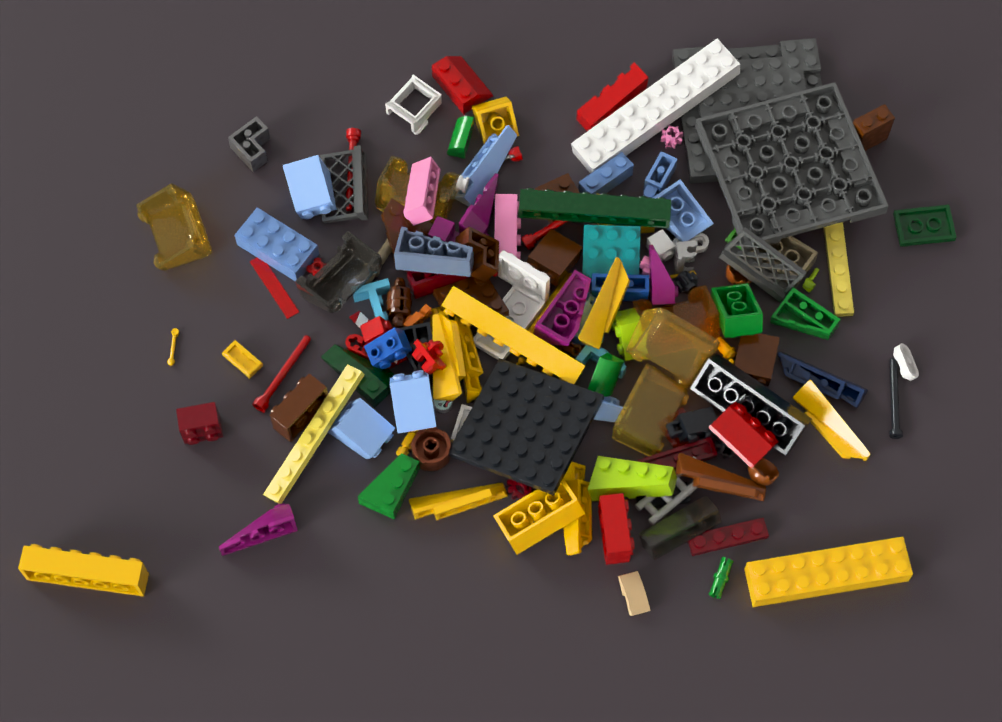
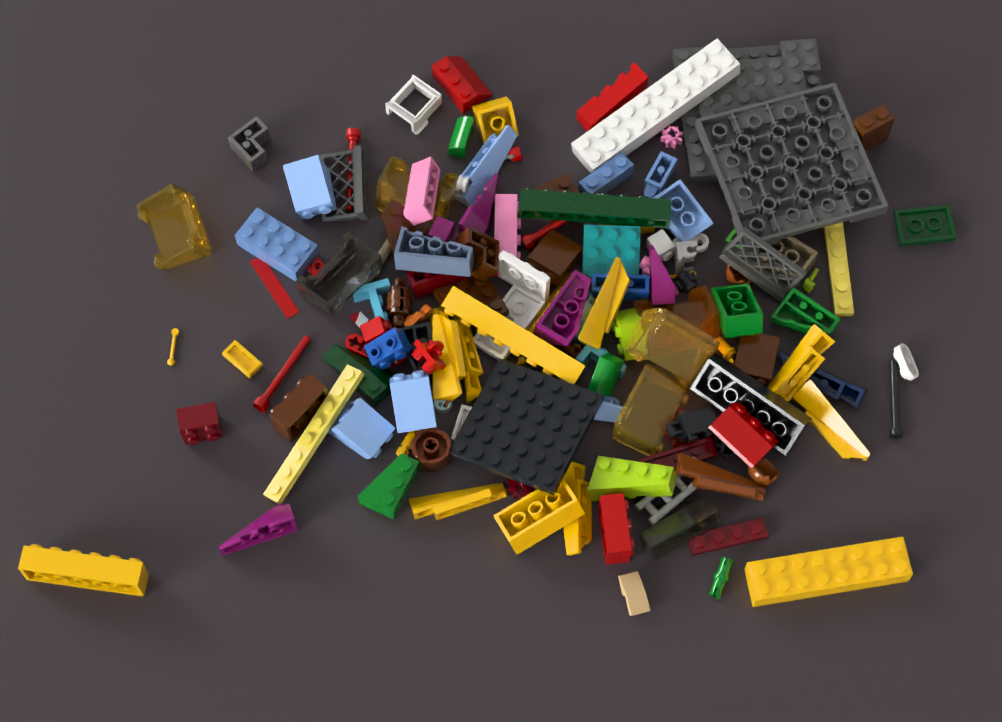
none -> yellow wedge [767,324,835,402]

